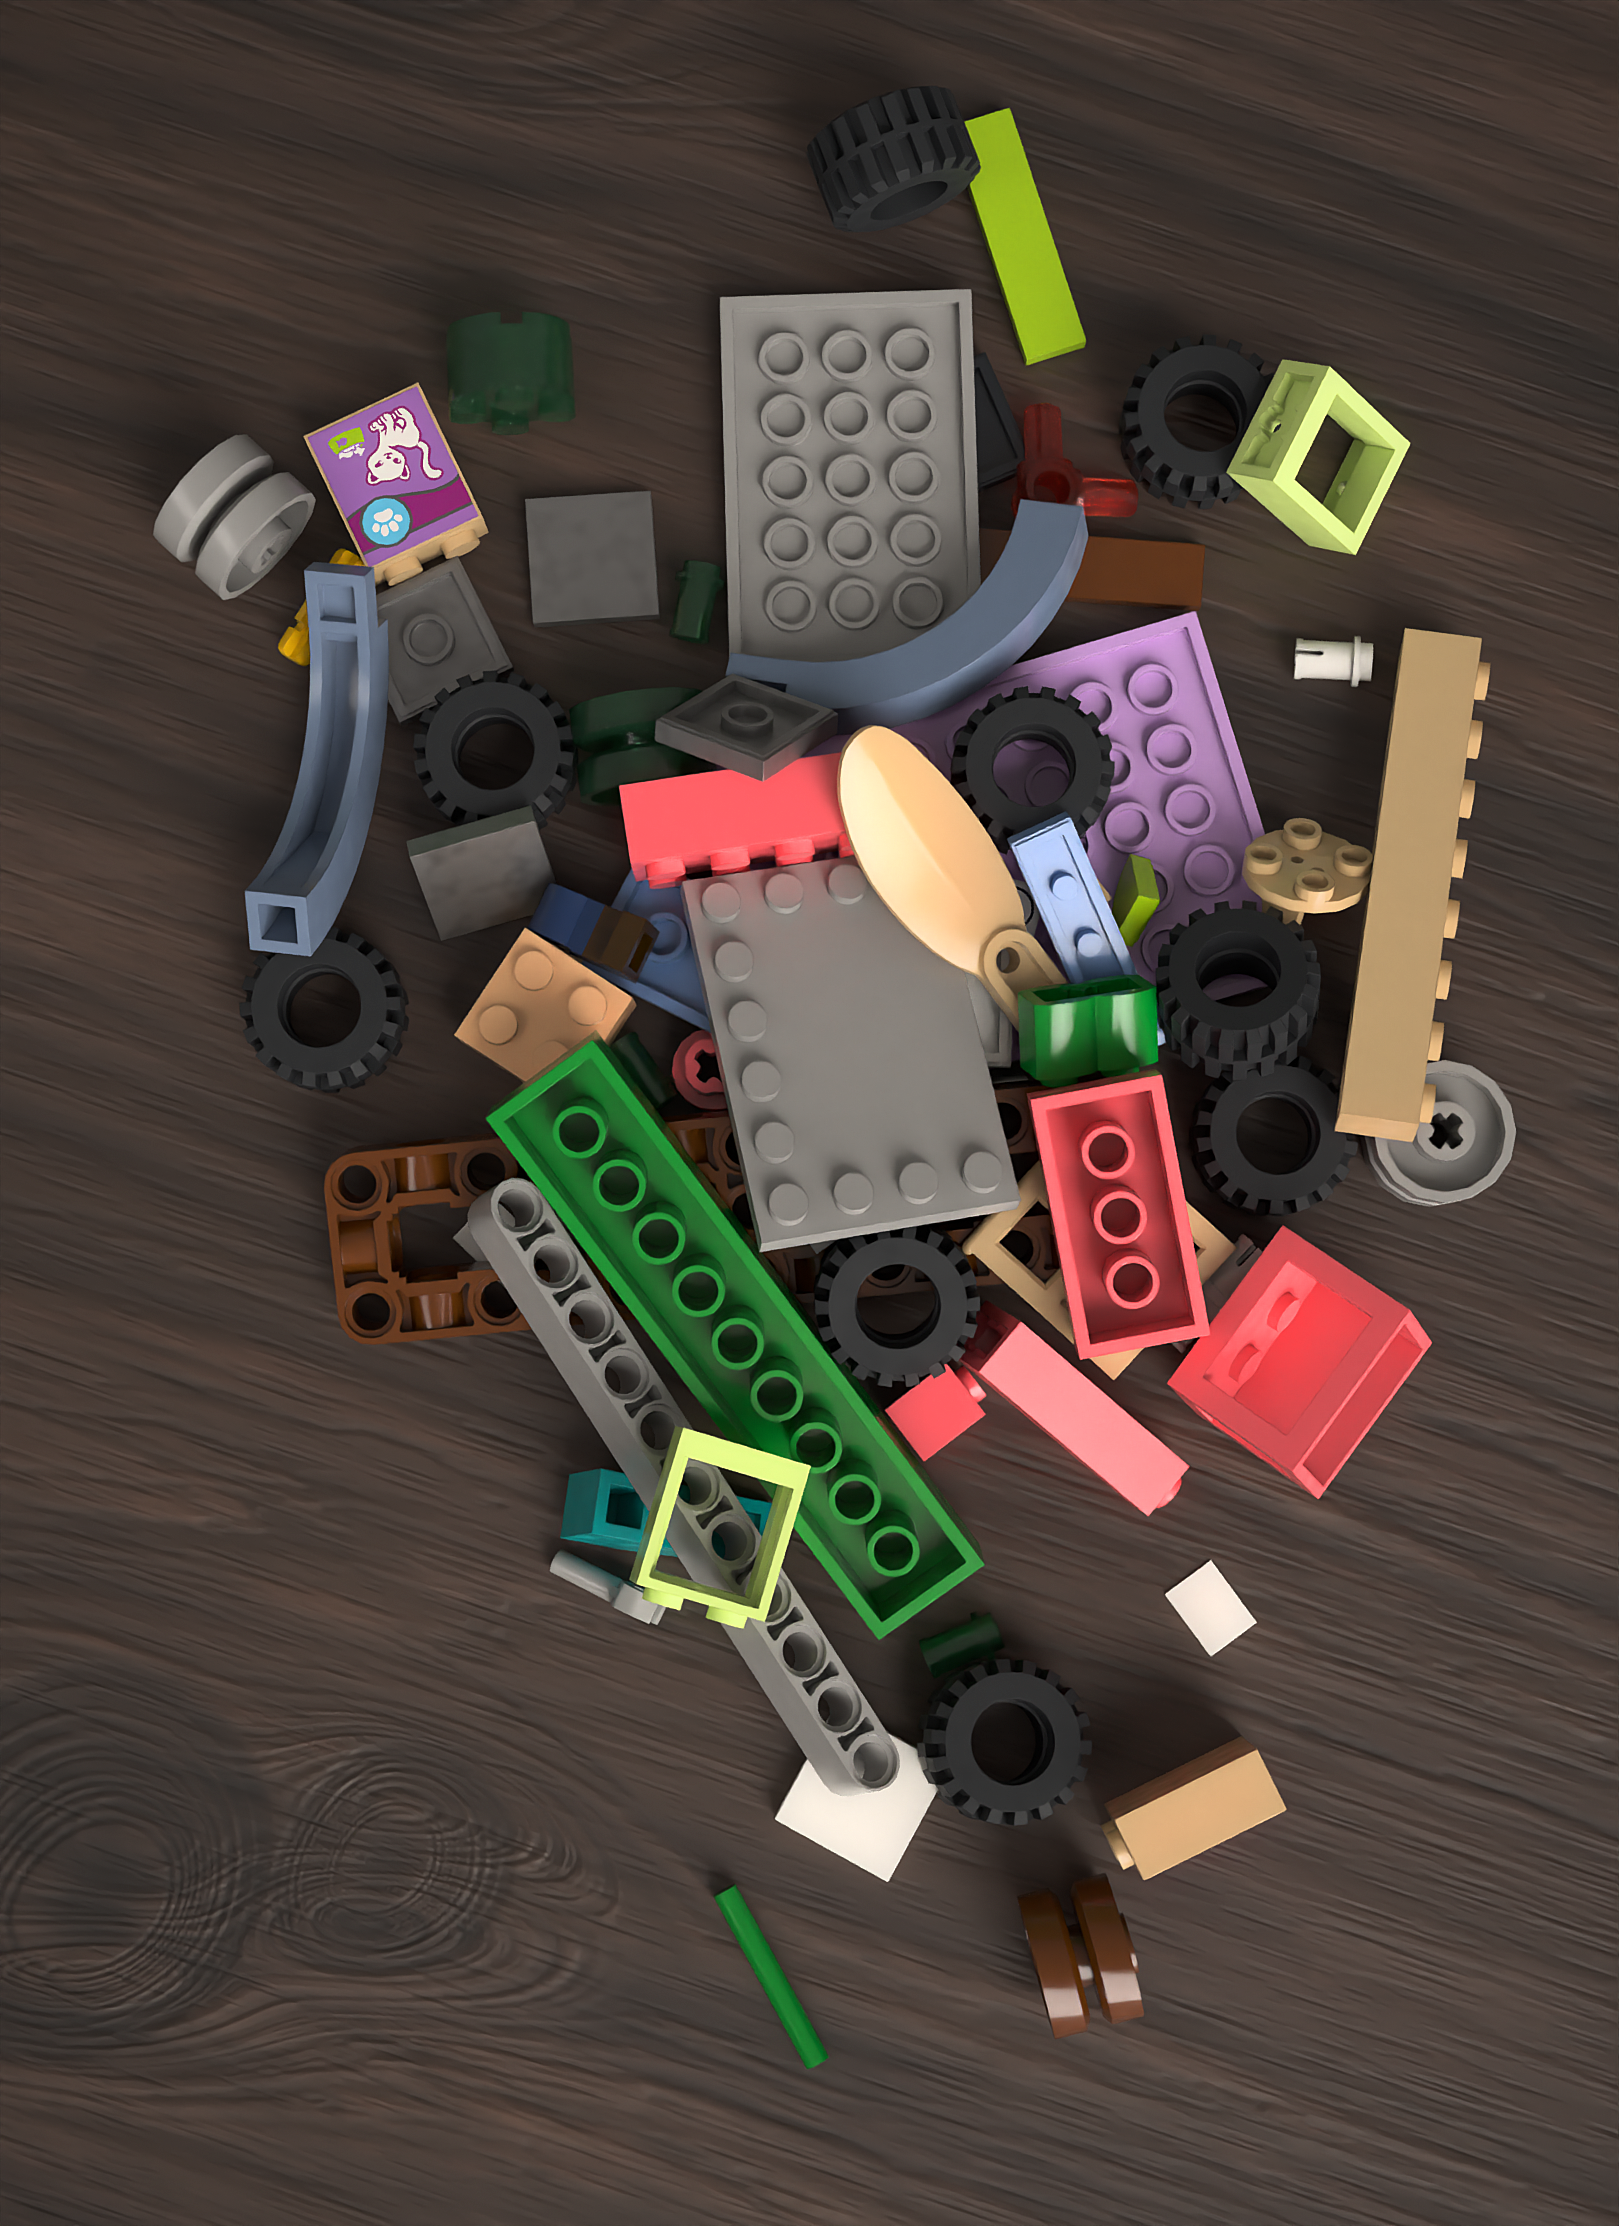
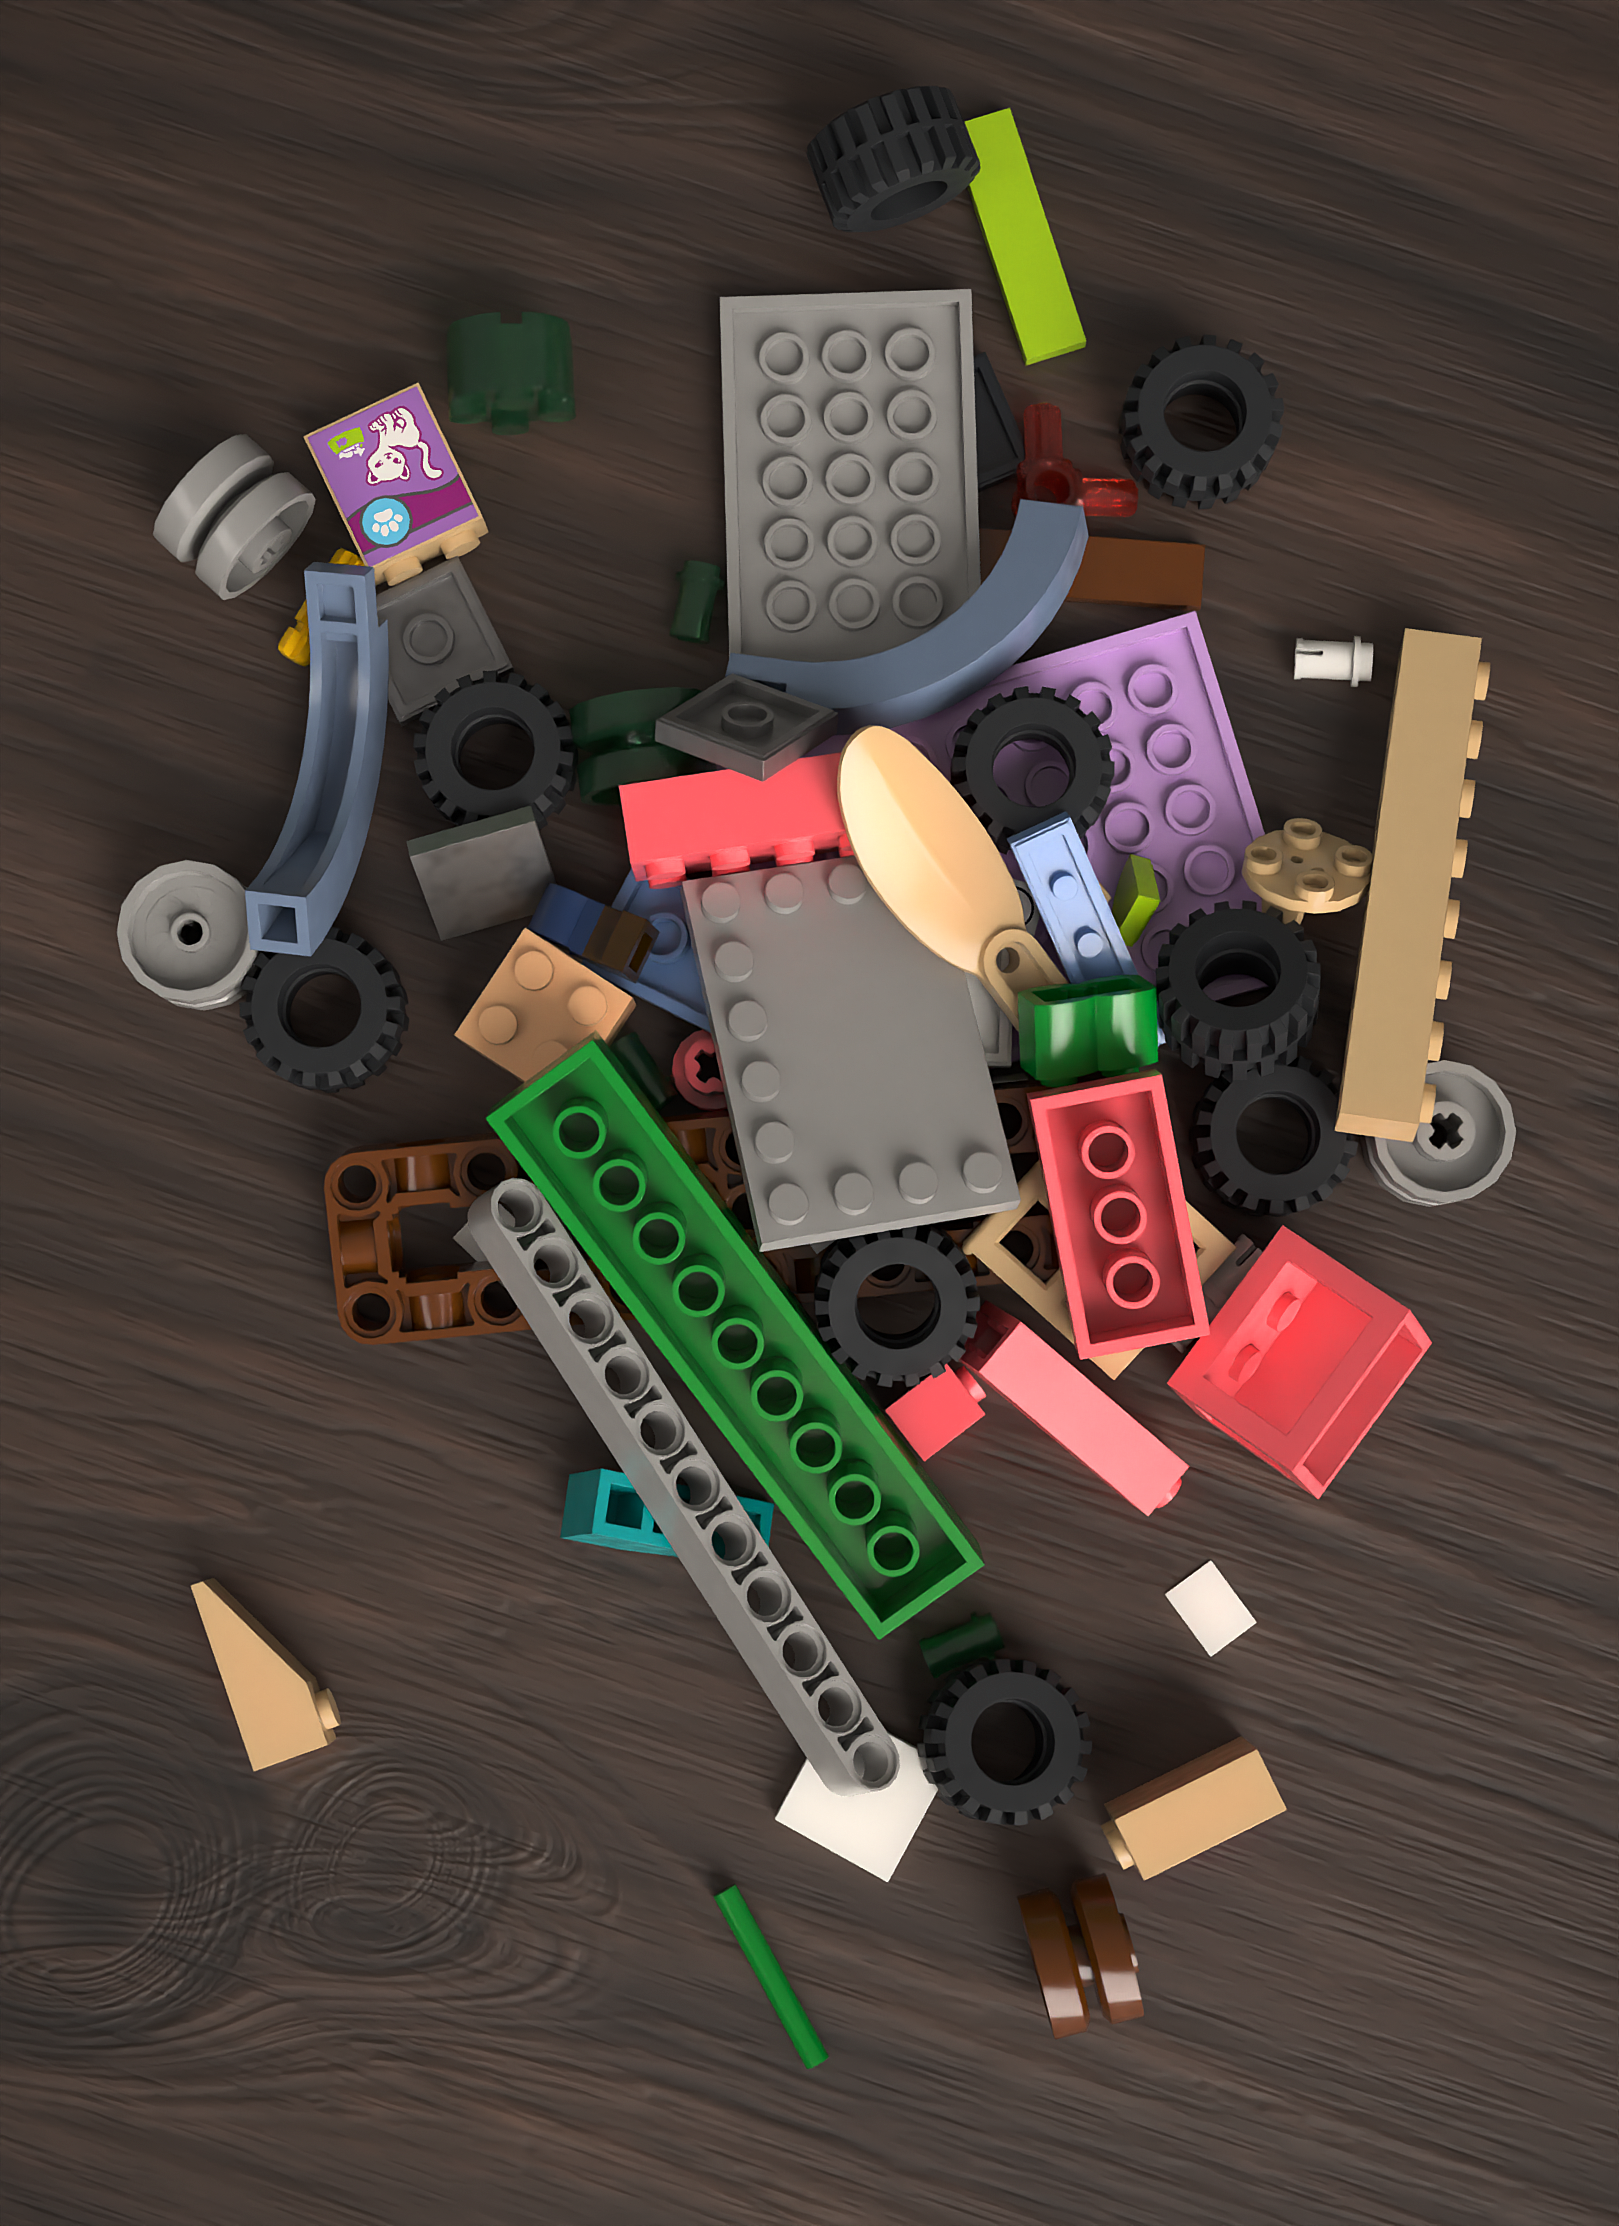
flat silver tile [525,491,660,628] -> none
light grey bar [550,1549,666,1625] -> none
yellowish green window [629,1426,811,1629] -> none
yellowish green window [1226,359,1411,555] -> none
none -> light grey wheel [116,860,270,1011]
none -> tan slope [191,1578,341,1771]

